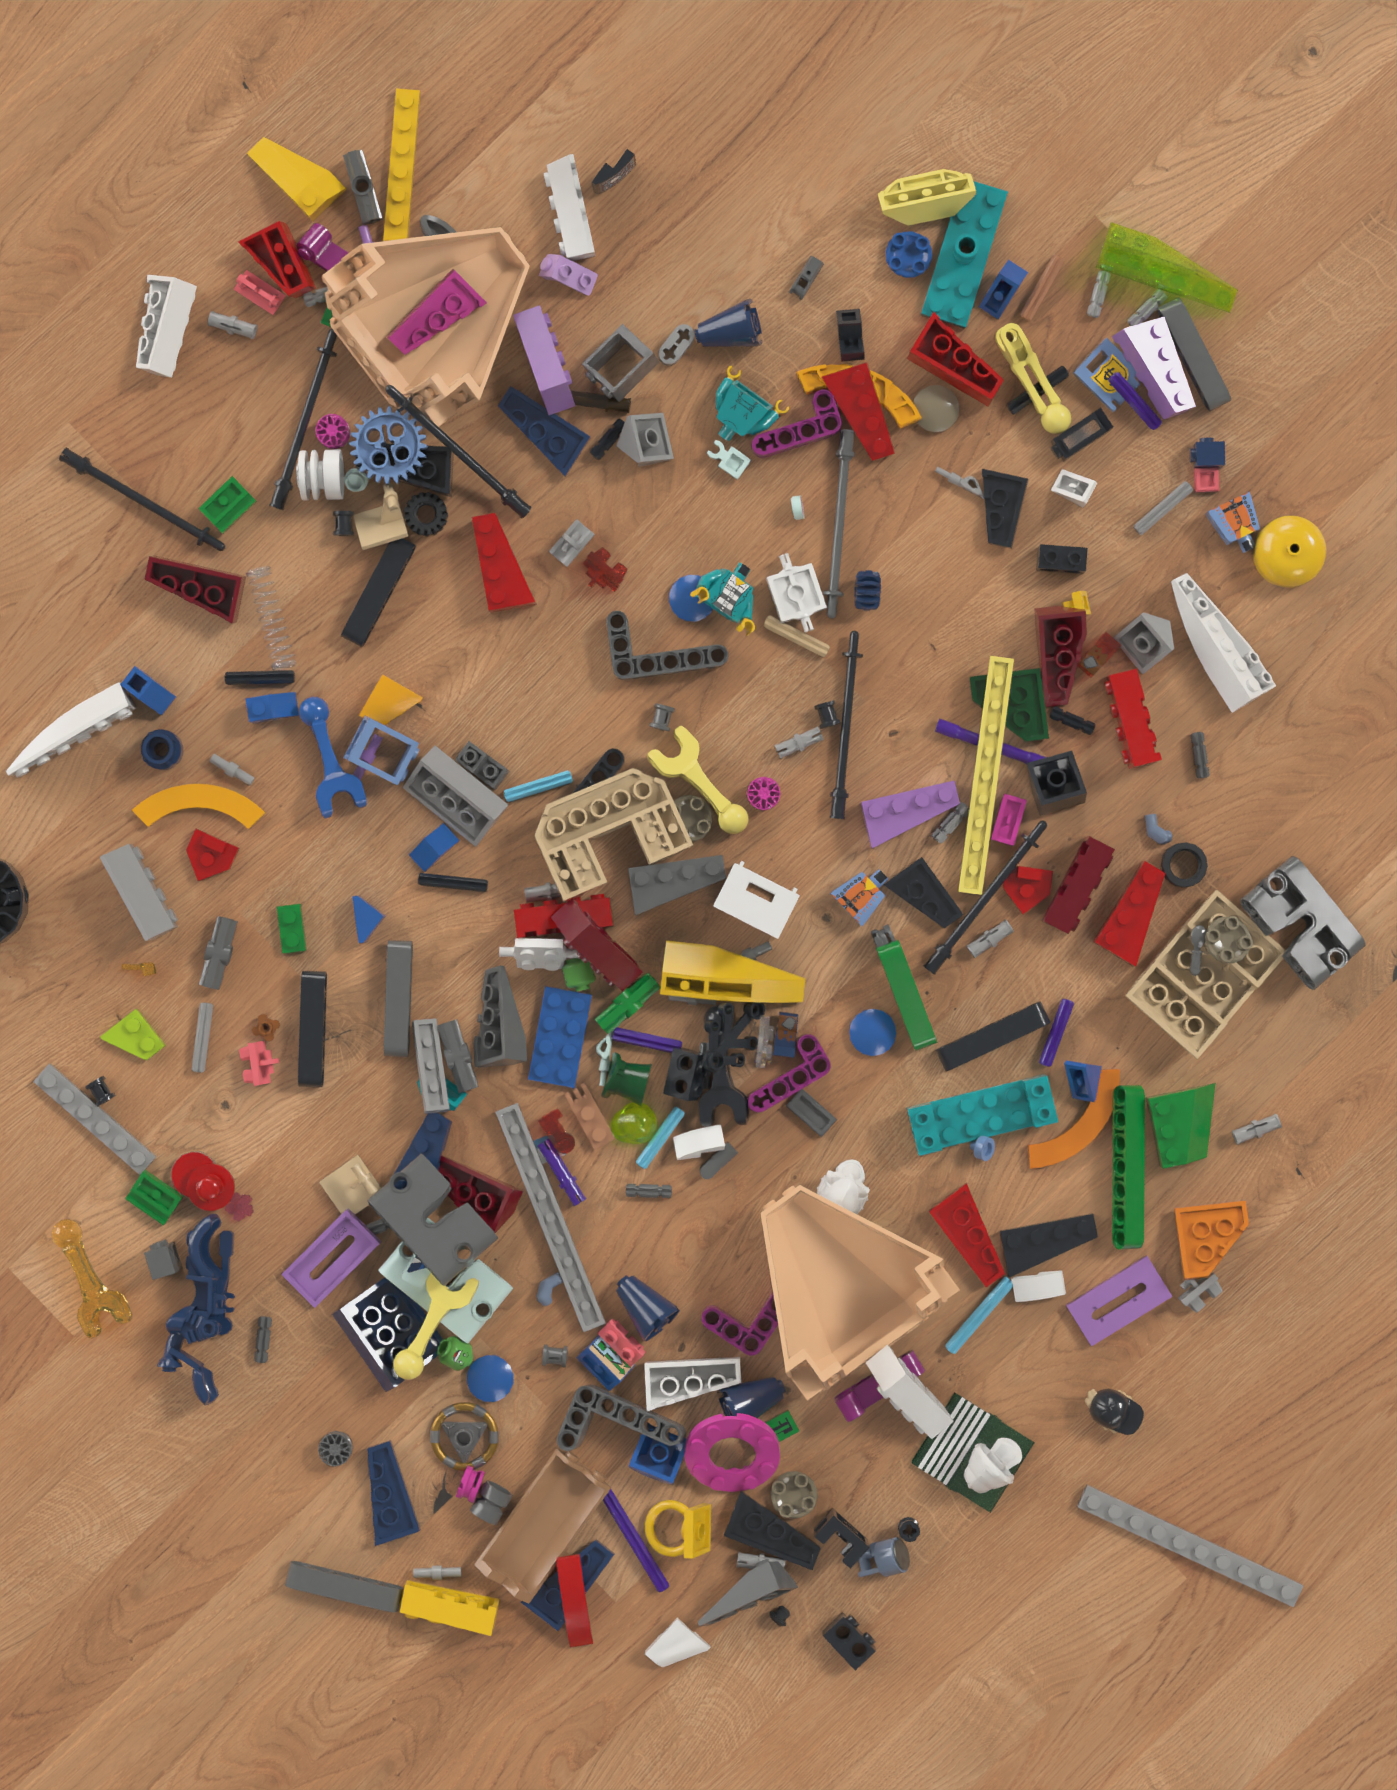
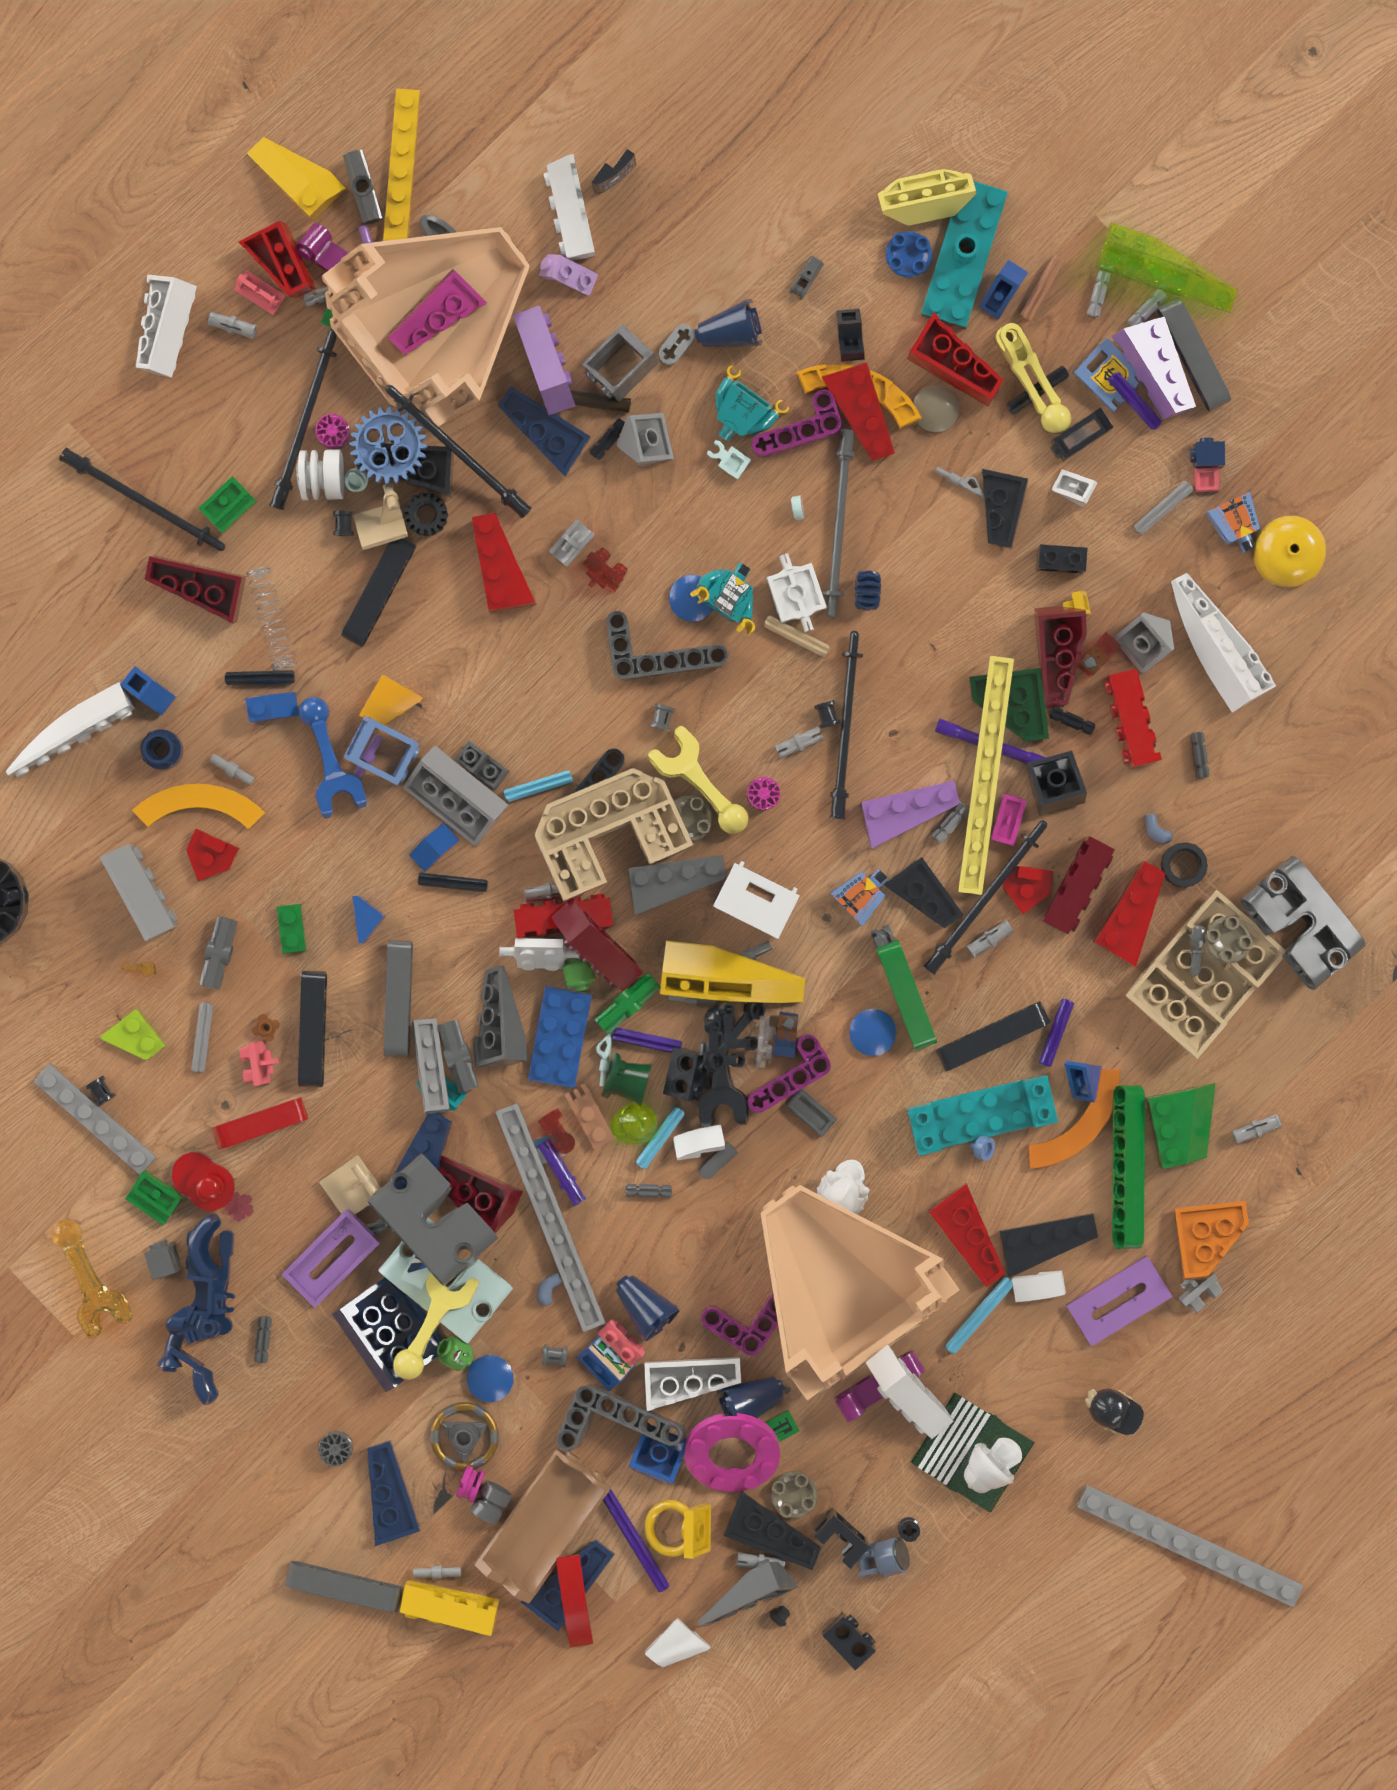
none -> red beam [211,1097,309,1150]

